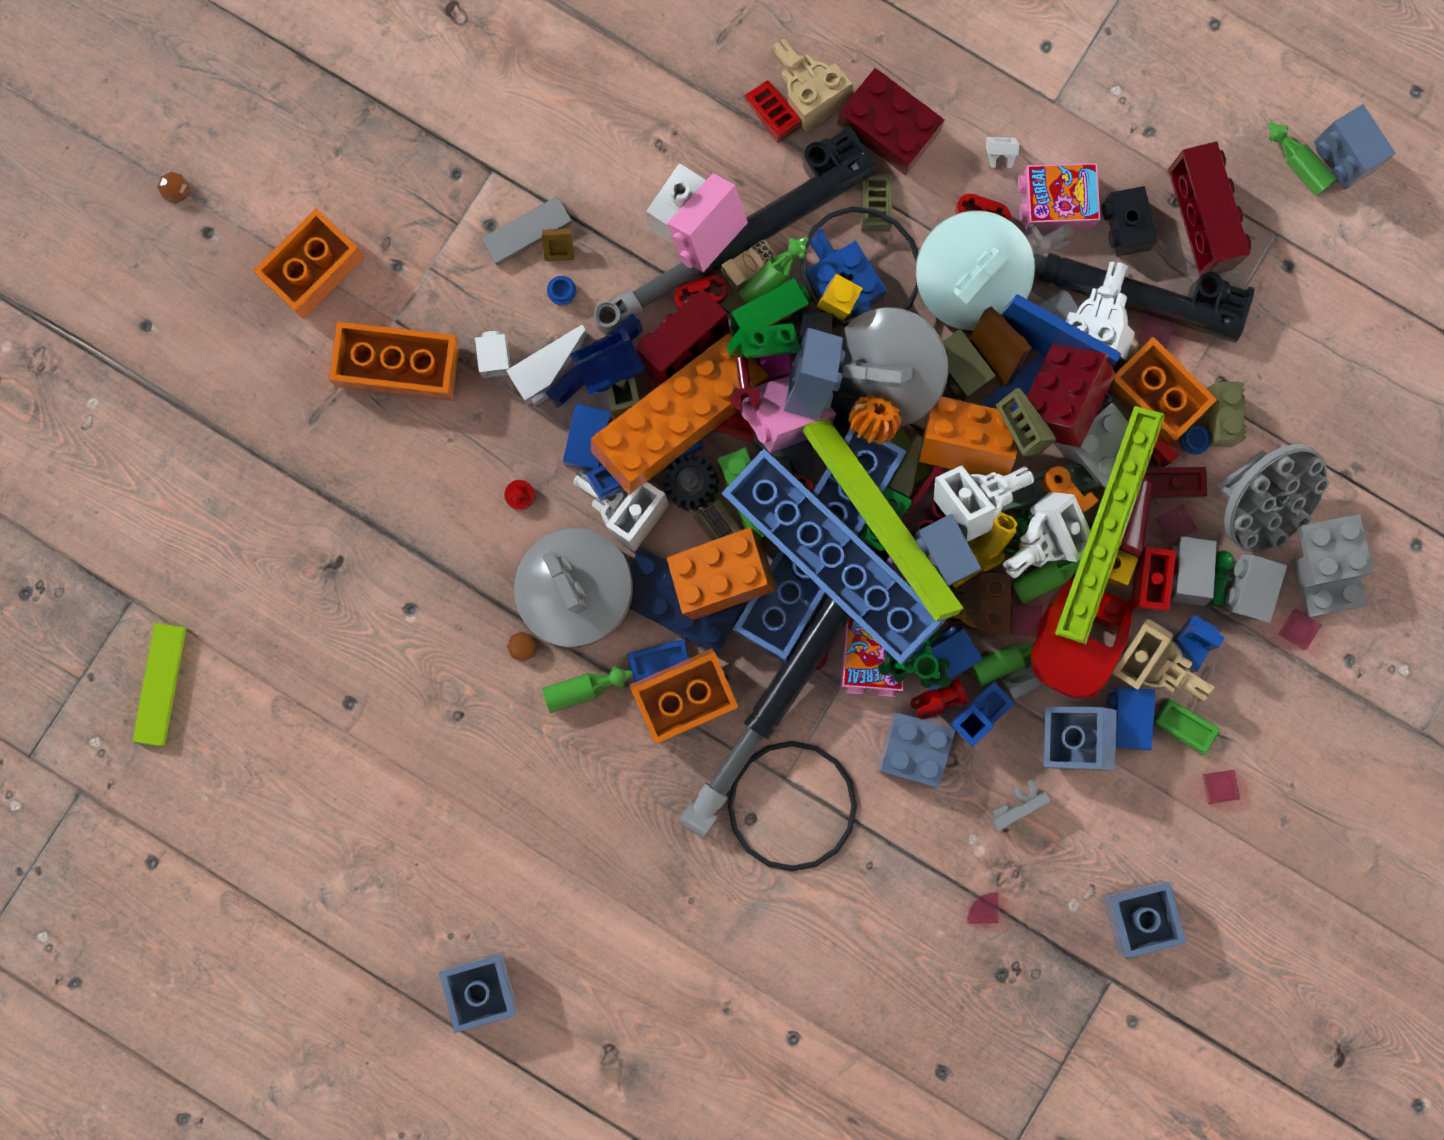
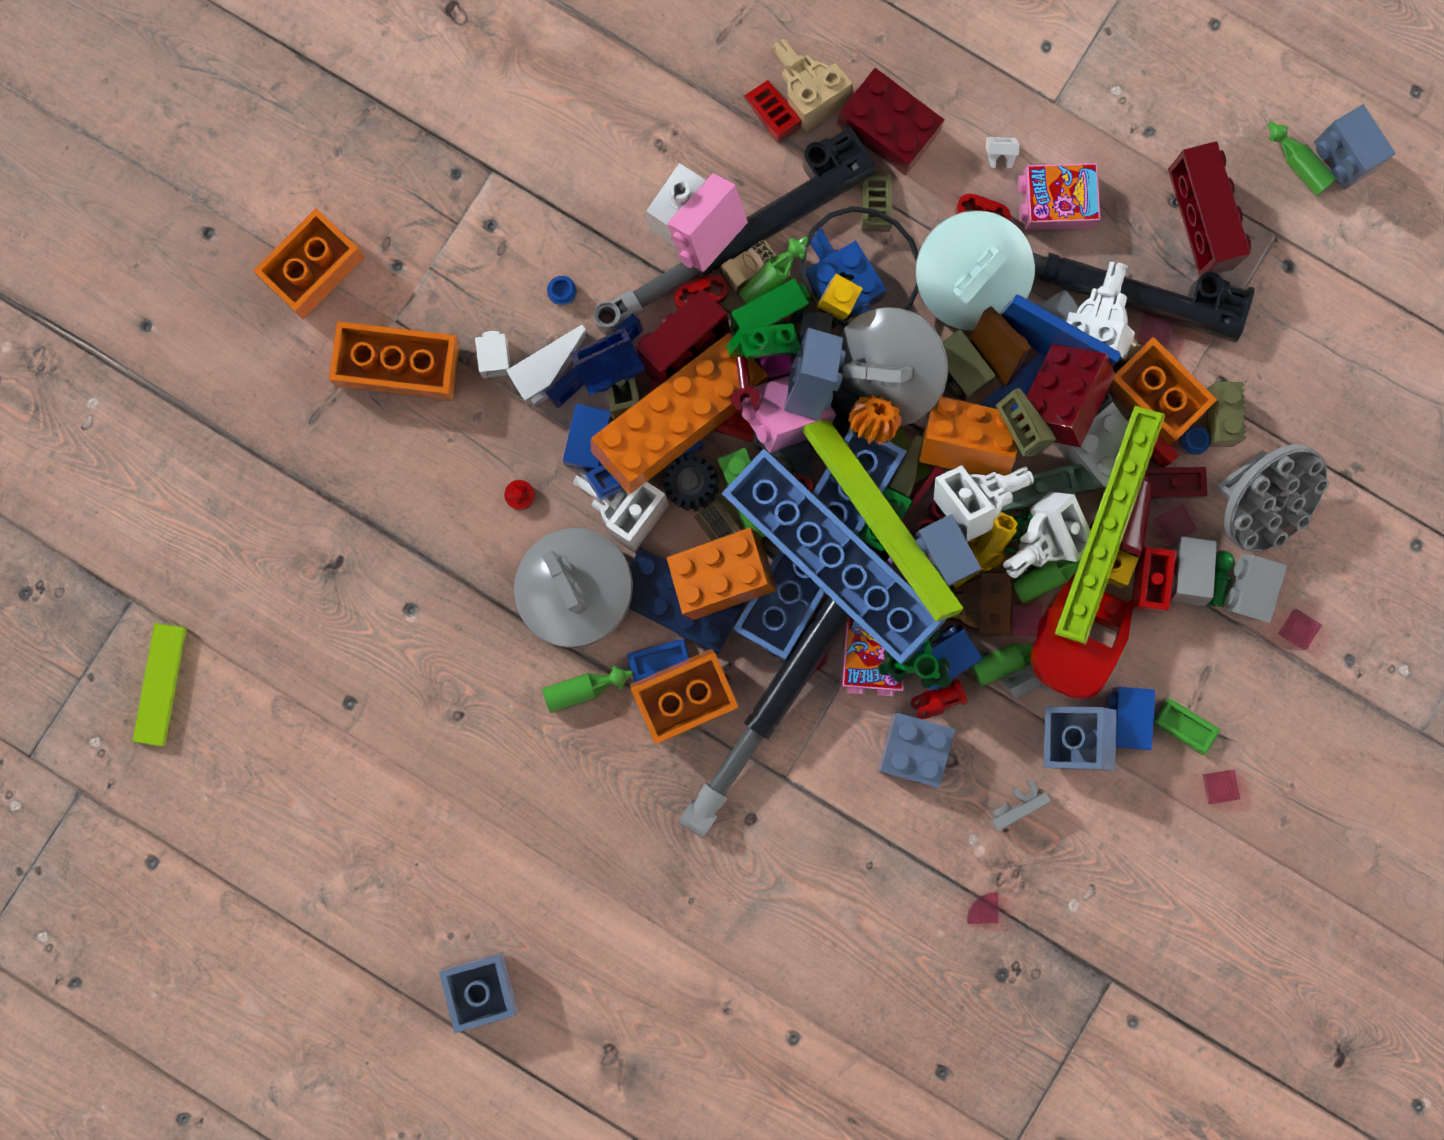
dark orange tile [157,172,190,203] -> none
light grey tile [481,196,573,266] -> none
dark orange tile [507,631,538,662] -> none
pearl gold plate [542,228,574,261] -> none
black piece [728,741,857,871] -> none
blue brick [950,681,1015,747] -> none
clear bracket [1024,223,1074,256] -> none
orange leg [1041,466,1098,513] -> none
black brick [1102,186,1157,257] -> none
sand blue brick [1103,880,1186,958] -> none
tan brick [1112,618,1214,702] -> none
blue brick [1173,615,1225,673] -> none
light grey bracket [1293,514,1374,618] -> none

